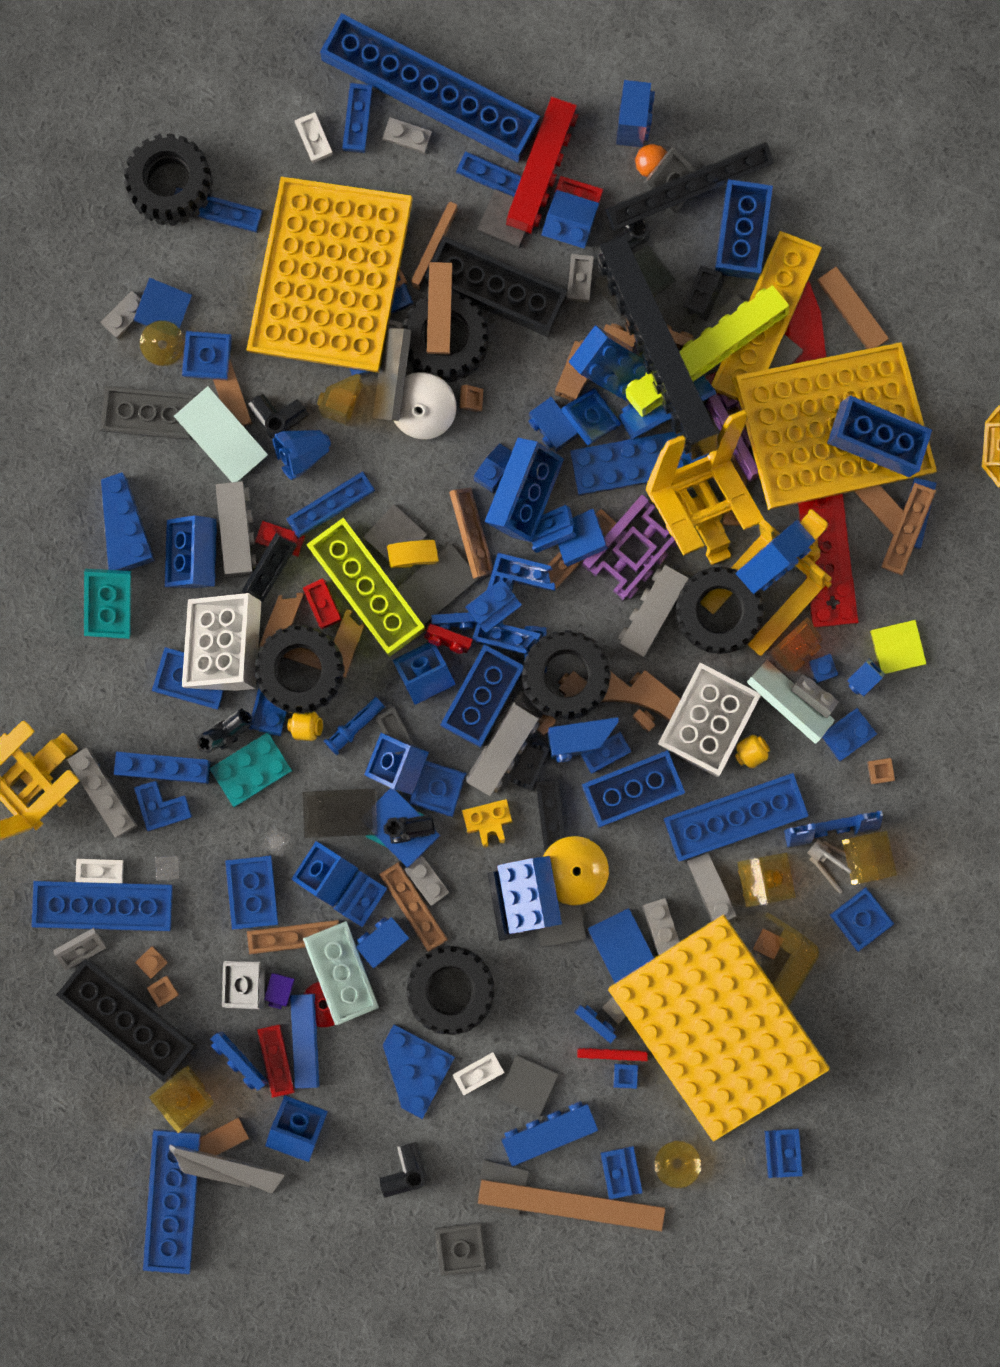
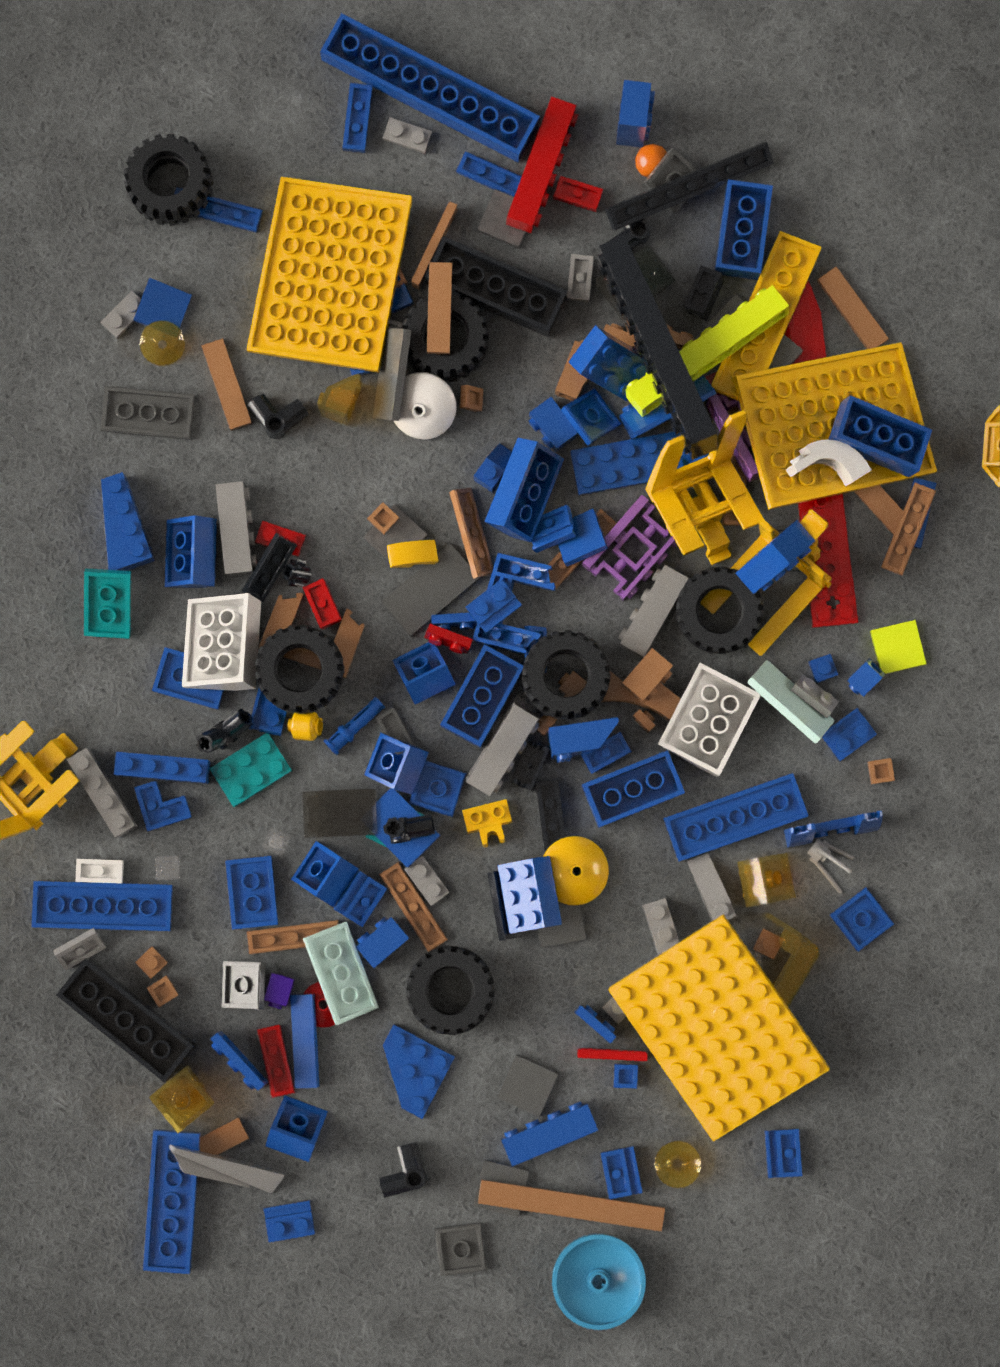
light aqua tile [174,386,268,482] -> none
blue tile [182,331,232,380] -> none
blue cone [272,430,331,480] -> none
blue tile [286,471,375,539] -> none
white plate [295,112,333,163] -> none
neon yellow brick [306,518,426,657] -> none
white plate [453,1052,504,1095] -> none
blue slope [541,190,599,248] -> none
blue tile [588,908,654,983] -> none
yellow head [735,734,770,769] -> none
clear orange slope [769,617,823,673] -> none
clear yellow slope [842,831,897,885] -> none
none -> blue plate [263,1200,315,1242]
none -> black gear [283,559,311,587]
none -> medium nougat plate [367,502,400,535]
none -> dark azure dish [552,1233,646,1330]
none -> medium nougat brick [621,648,673,702]
none -> white arch [786,440,872,486]

